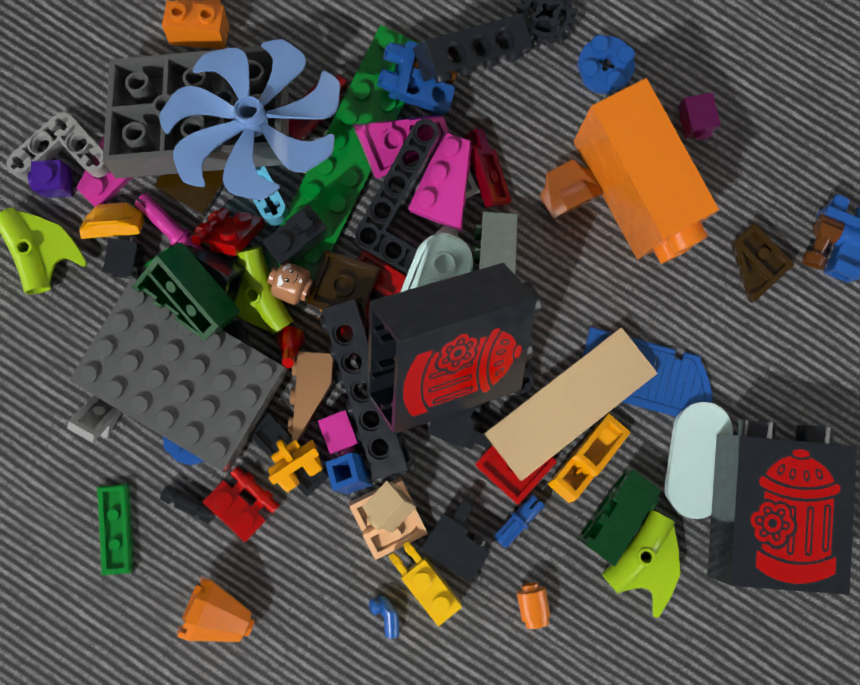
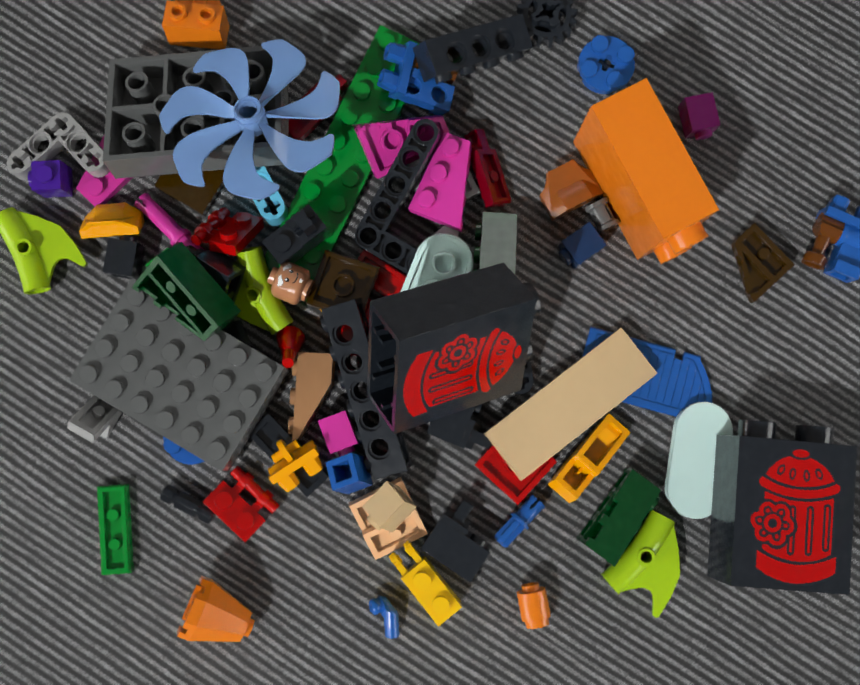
none -> dark blue brick [558,222,607,269]
none -> dark grey bush [585,197,621,234]

